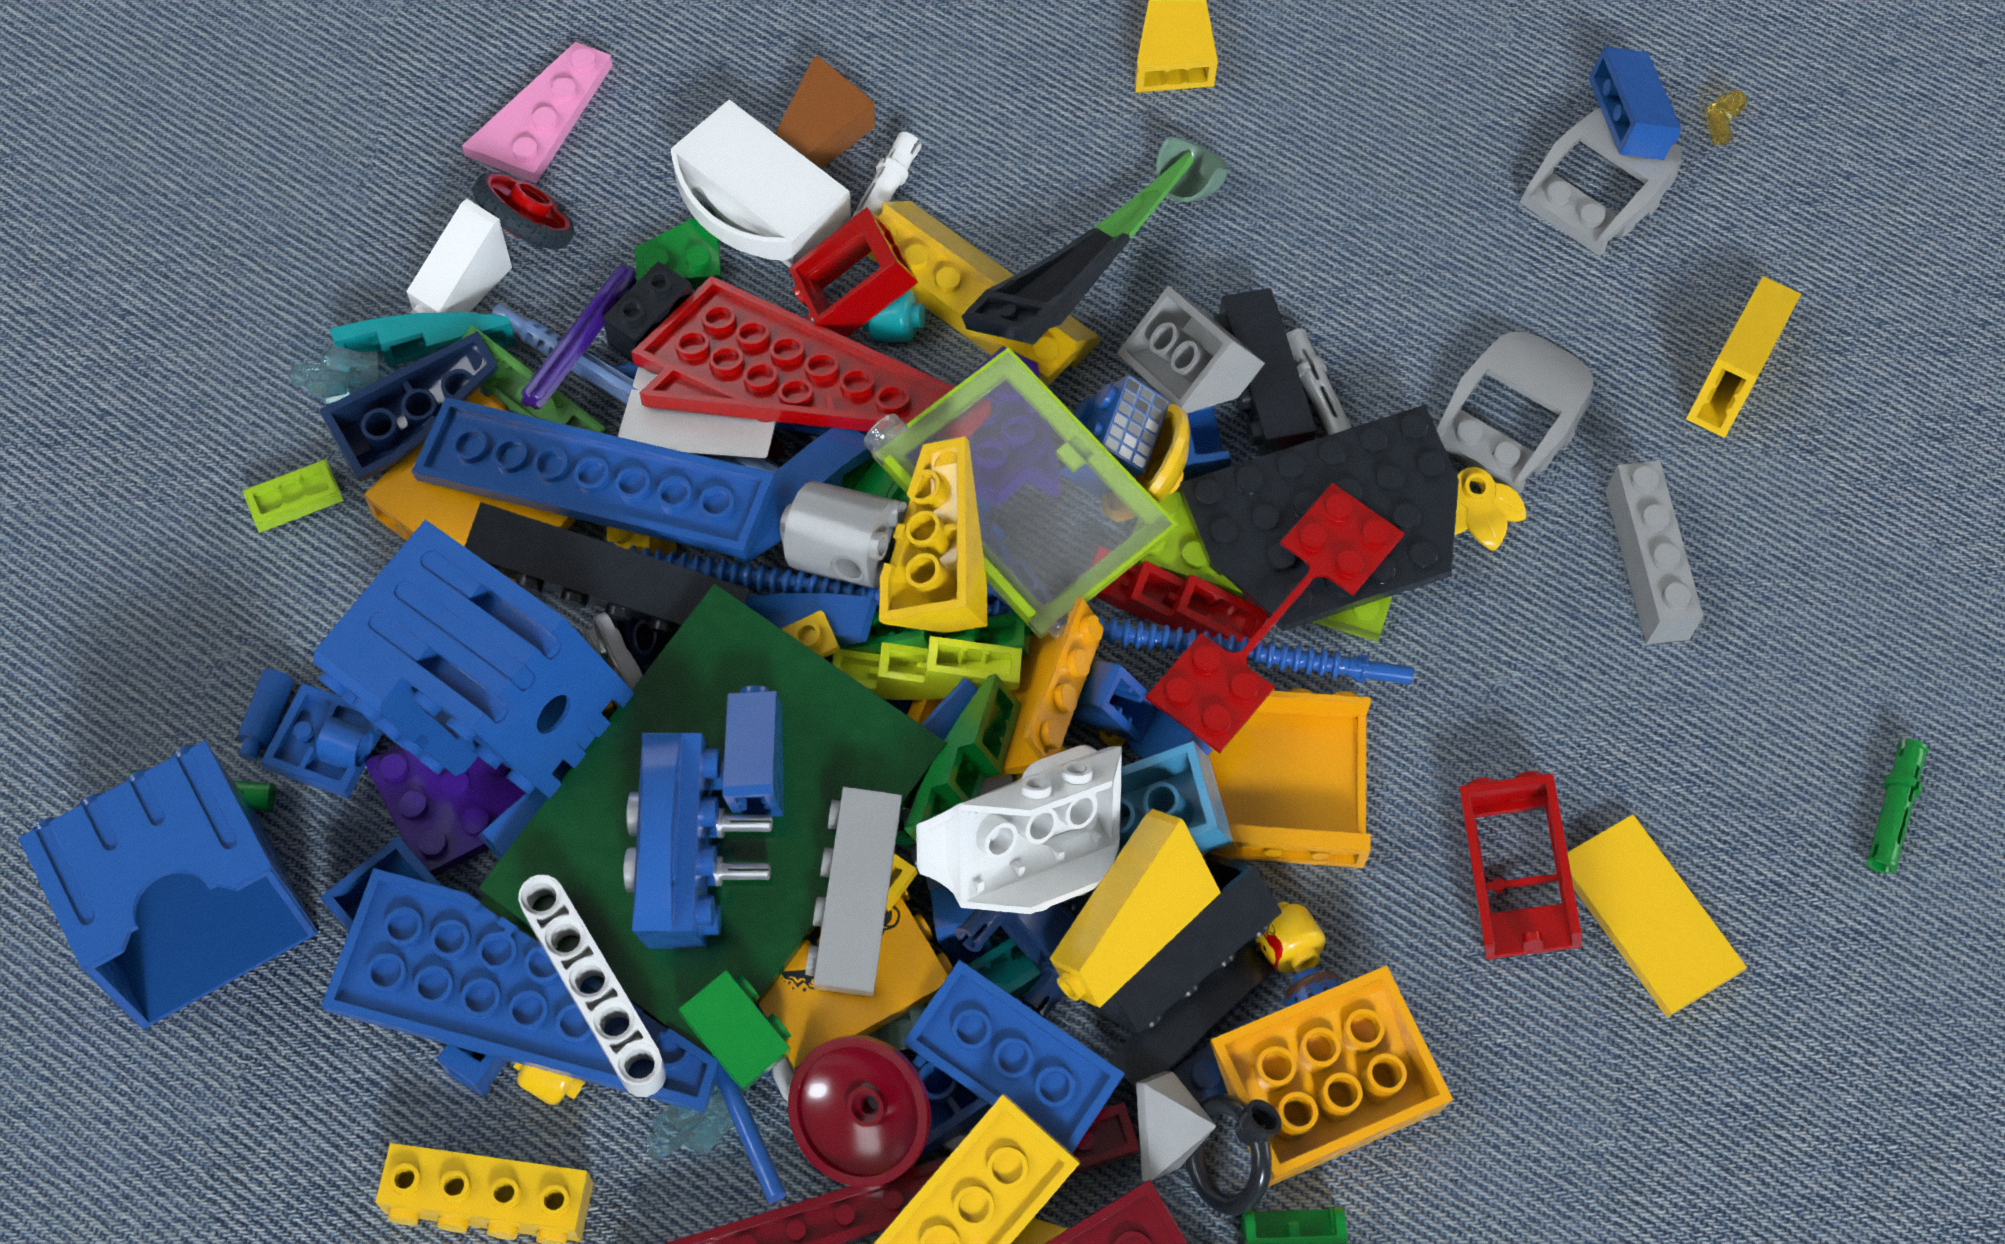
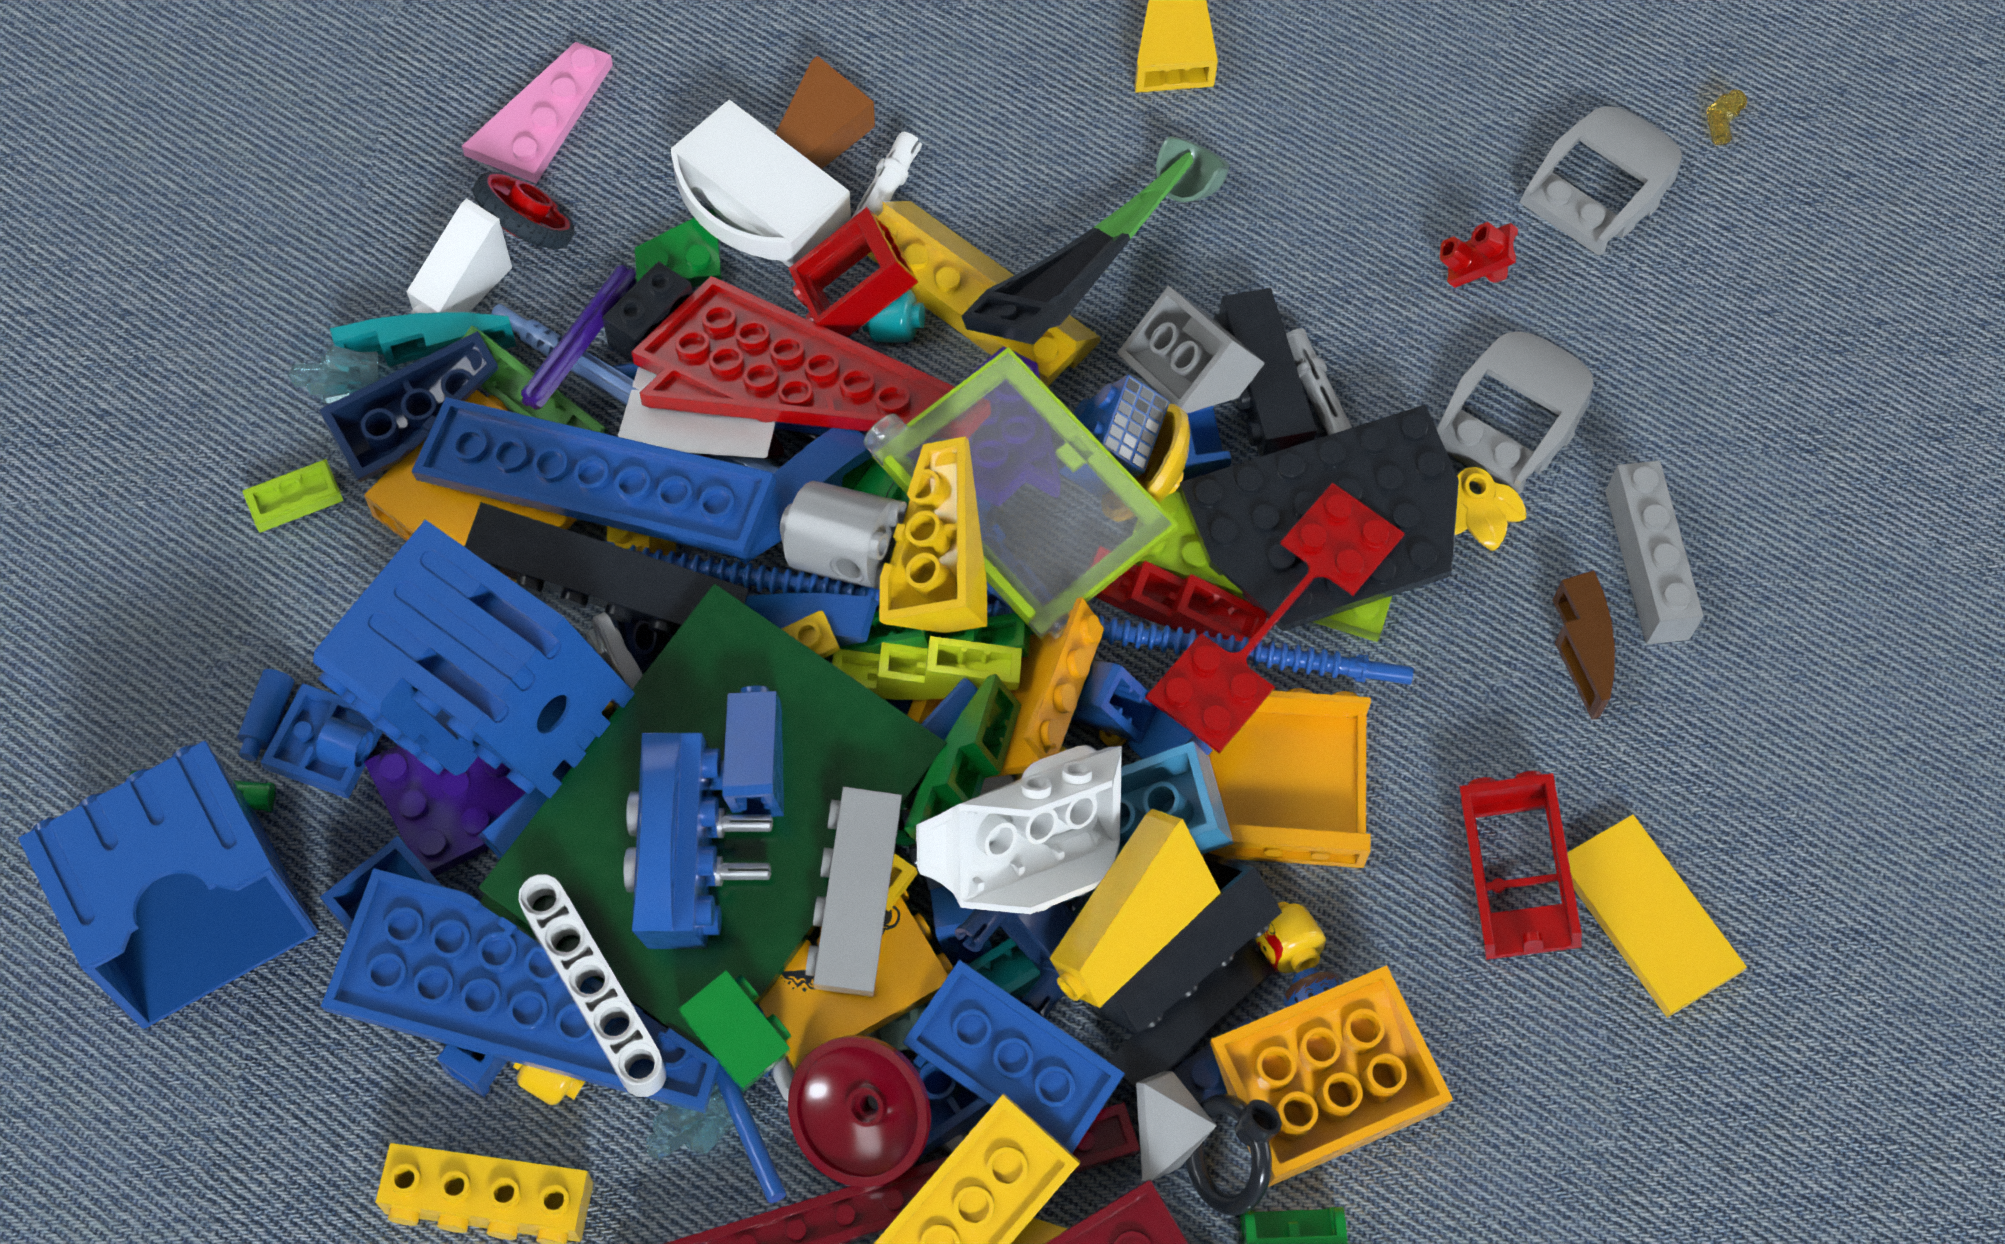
blue brick [1588,46,1681,160] -> none
yellow slope [1686,276,1801,438] -> none
green pin [1866,739,1928,874] -> none
none -> red hips [1440,222,1518,288]
none -> reddish brown slope [1552,570,1615,719]

